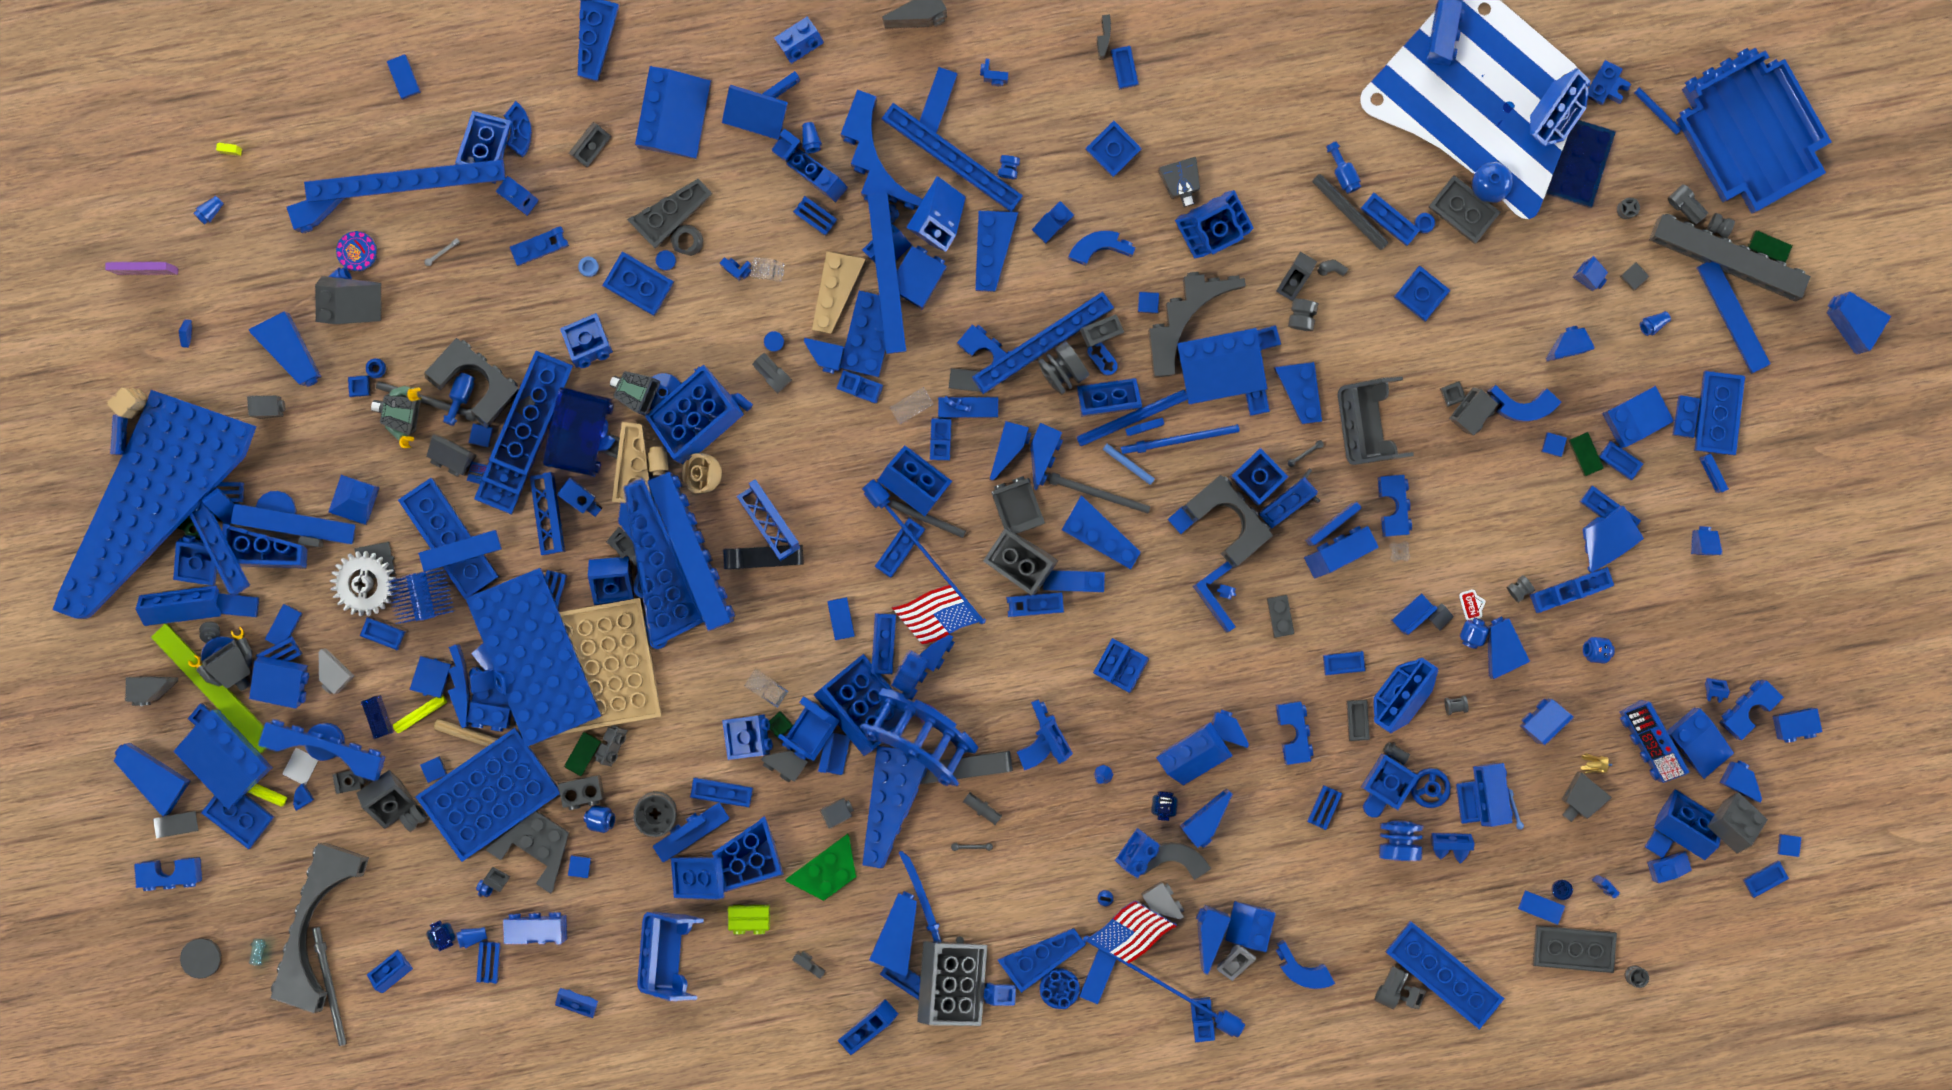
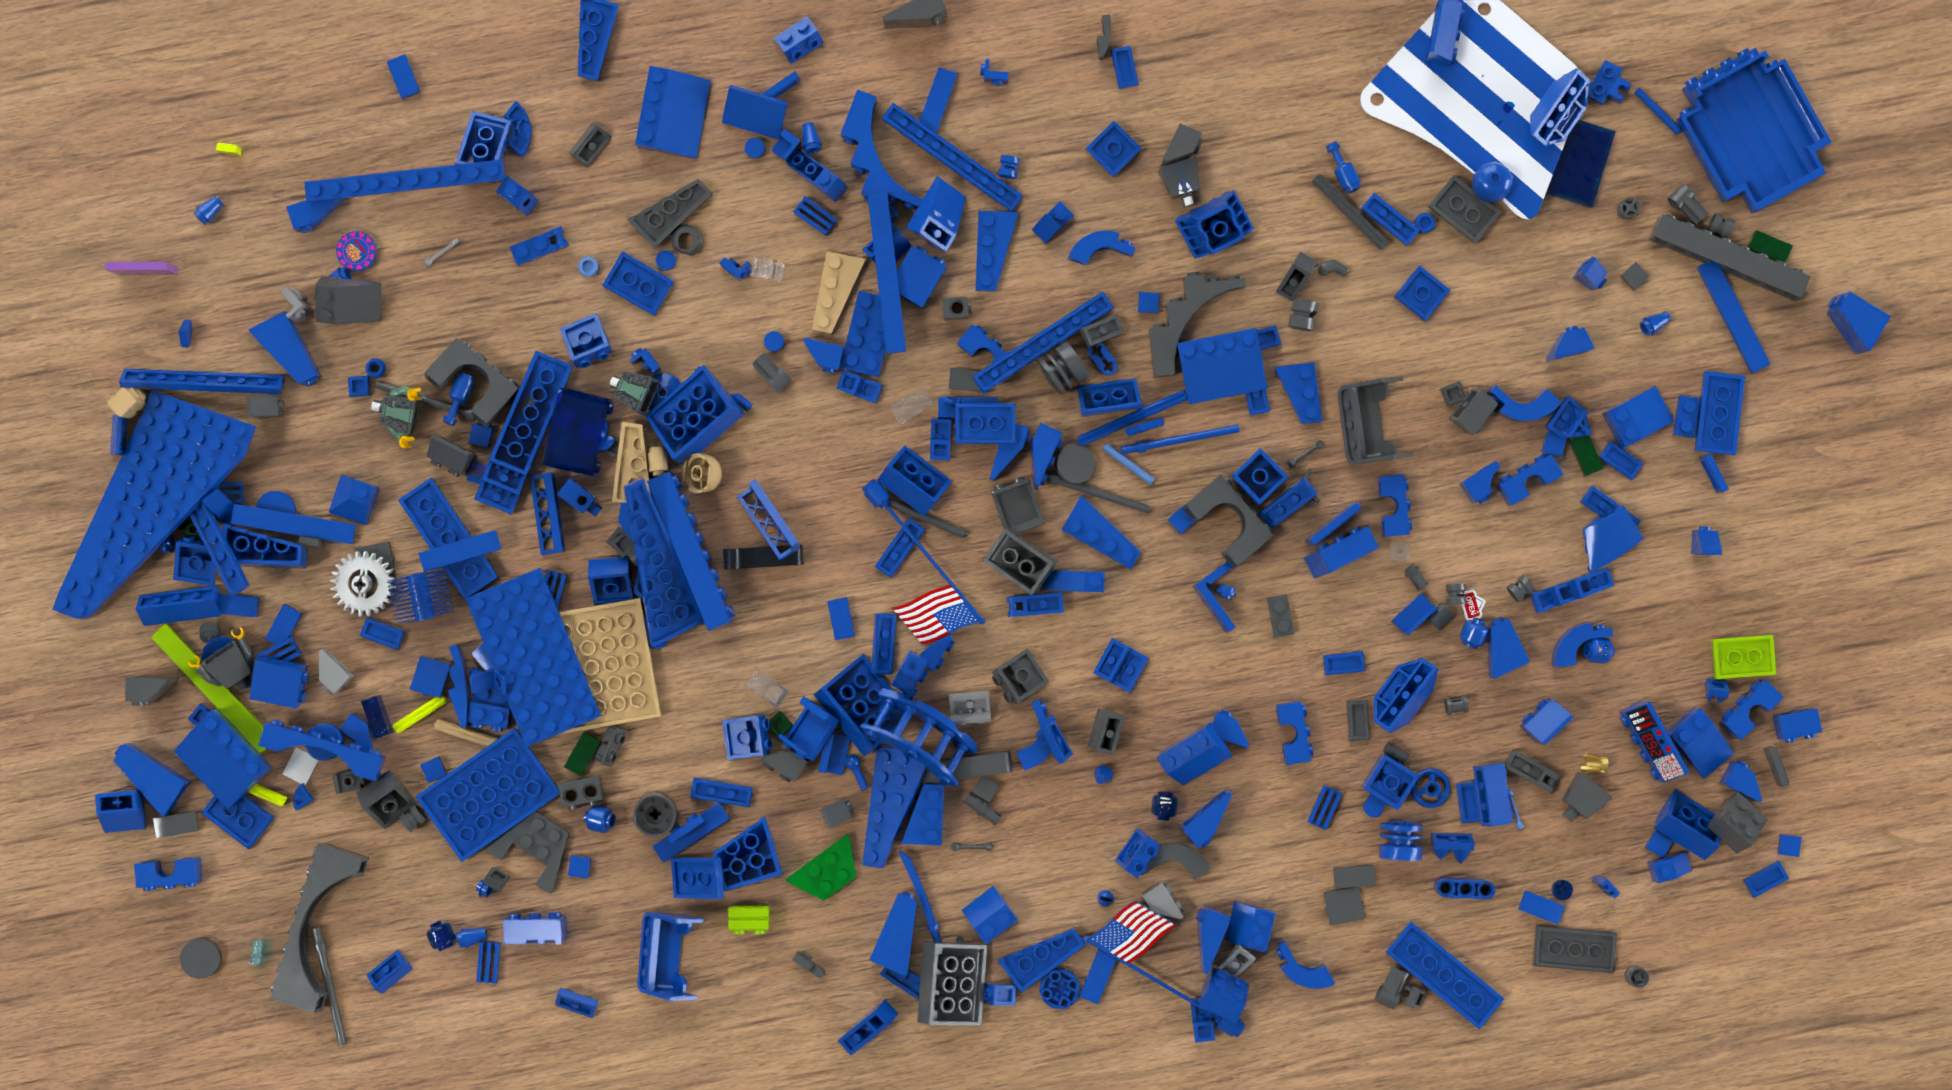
none -> blue slope [95,789,146,833]
none -> blue plate [119,369,285,394]
none -> blue plate [158,535,175,553]
none -> light grey bracket [281,287,312,322]
none -> blue tile [340,713,374,751]
none -> blue bracket [630,348,661,374]
none -> blue tile [745,138,765,159]
none -> blue bar [845,754,869,791]
none -> blue wedge [901,783,944,846]
none -> dark grey brick [943,297,972,321]
none -> light grey bracket [949,691,991,726]
none -> blue tile [955,403,1016,444]
none -> blue slope [962,886,1018,944]
none -> dark grey tile [972,776,1000,803]
none -> dark grey plate [992,648,1049,705]
none -> dark grey tile [1055,445,1096,485]
none -> dark grey brick [1088,708,1124,755]
none -> dark grey slope [1161,123,1203,167]
none -> blue brick [1199,967,1249,1023]
none -> dark grey piece [1324,887,1364,925]
none -> dark grey tile [1333,865,1375,888]
none -> dark grey pin [1404,564,1428,591]
none -> blue beam [1434,877,1495,899]
none -> dark grey wheel [1446,584,1467,605]
none -> blue arch [1459,461,1501,504]
none -> blue arch [1496,453,1564,506]
none -> dark grey plate [1504,749,1562,794]
none -> blue slope [1544,395,1592,439]
none -> blue arch [1552,622,1613,667]
none -> lime plate [1711,635,1776,679]
none -> dark grey tile [1763,746,1790,787]

